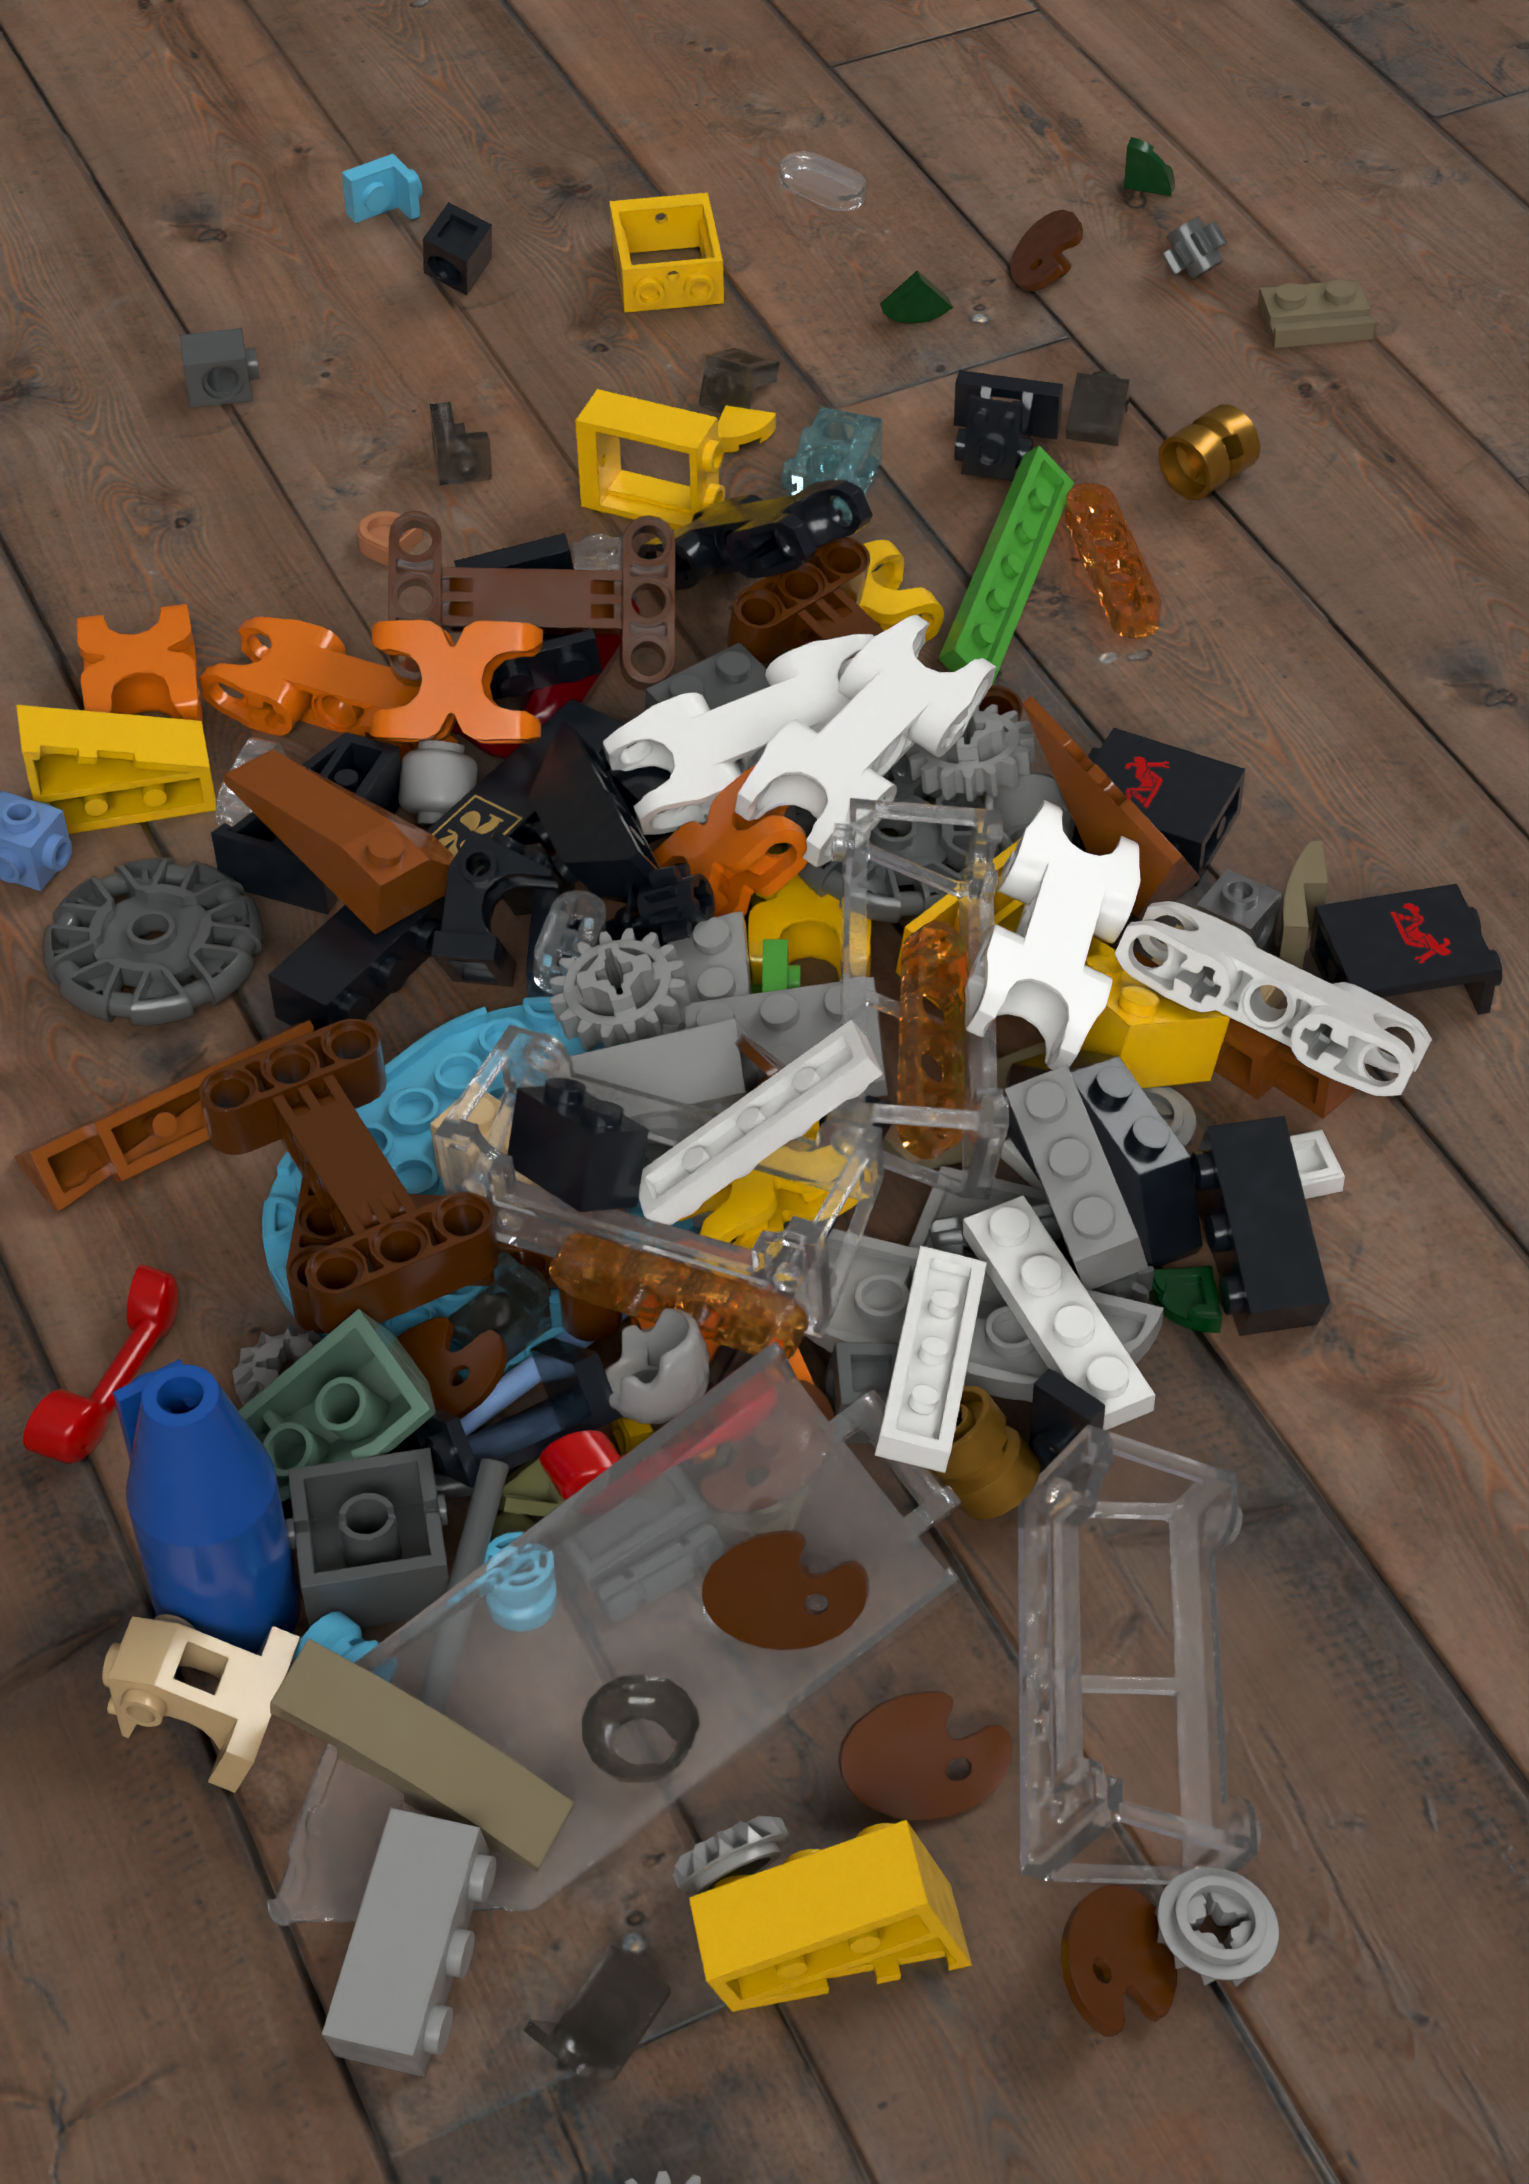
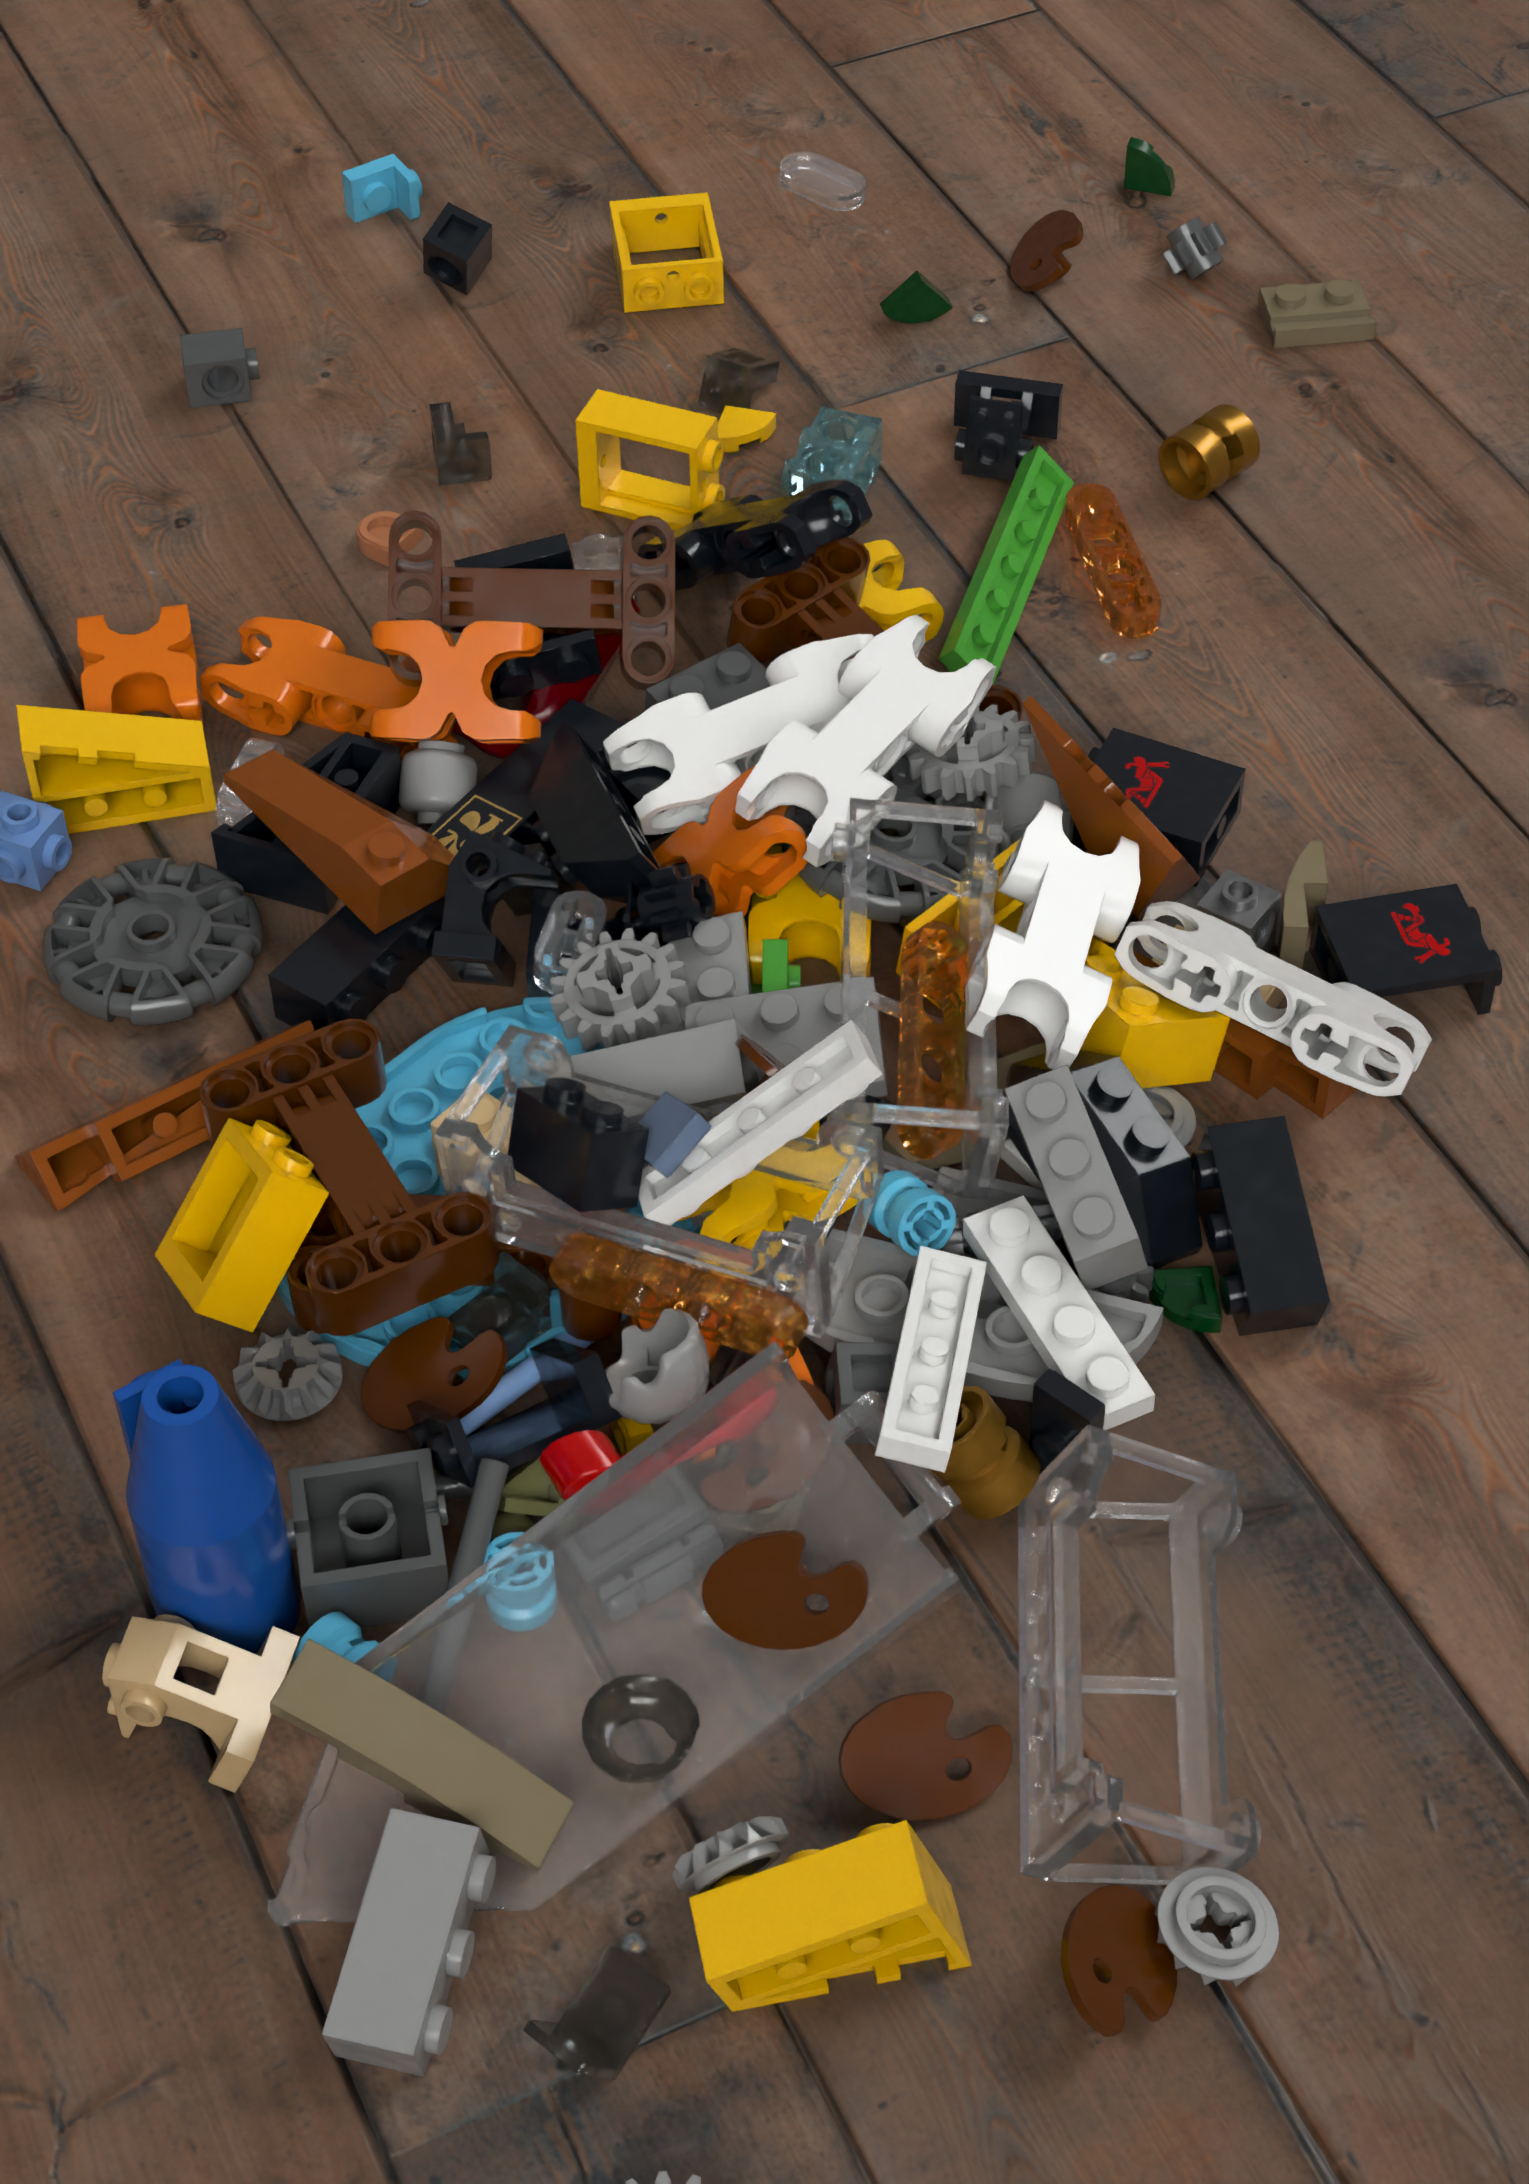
red piece [23,1264,179,1464] -> none
sand green wedge [238,1309,436,1502] -> none
clear smoke bracket [1066,371,1130,446] -> none
white tile [1290,1129,1345,1199] -> none
none -> yellow window [155,1118,329,1333]
none -> sand blue tile [638,1091,712,1178]
none -> medium azure wheel [864,1169,956,1256]

